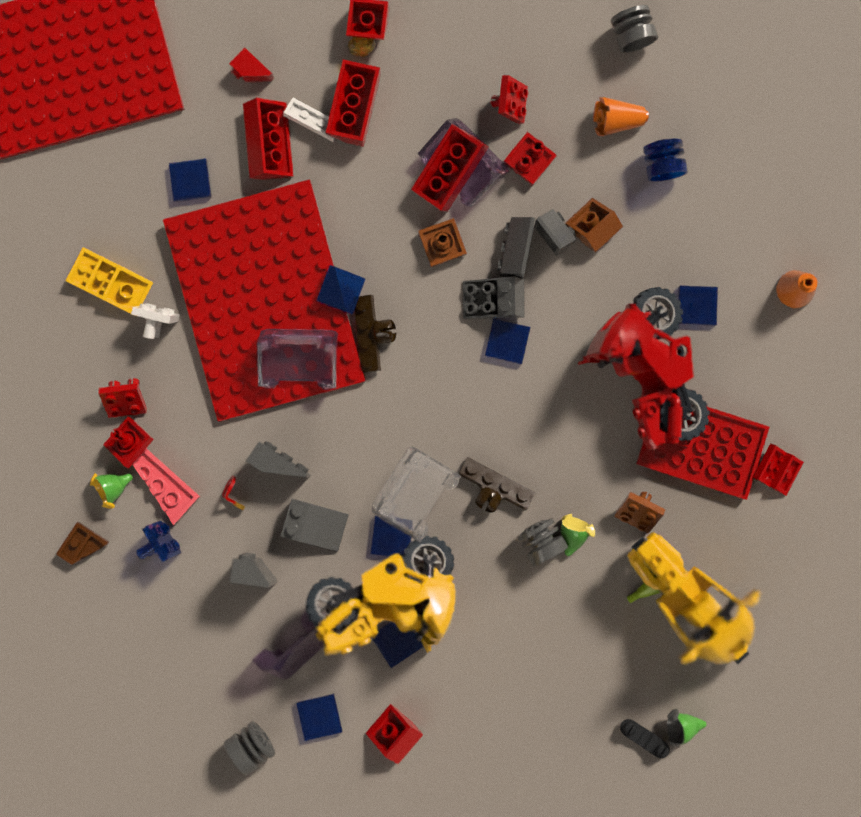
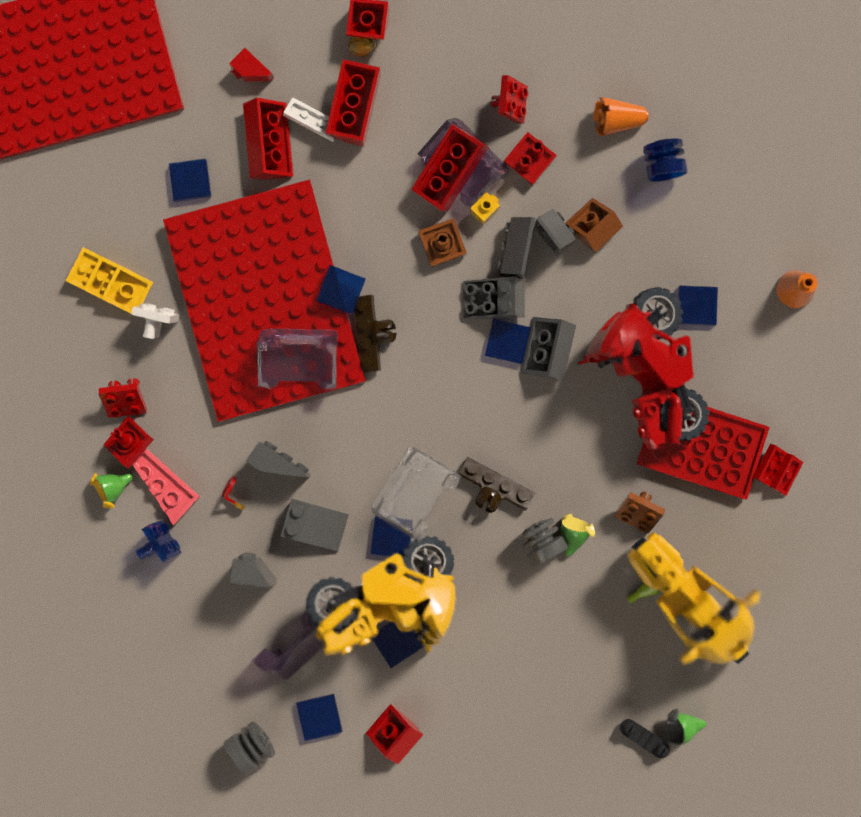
reddish brown wing [56,522,109,565] -> none
dark grey wheel [611,5,659,53] -> none
none -> yellow brick [470,192,500,225]
none -> dark grey slope [521,317,576,381]

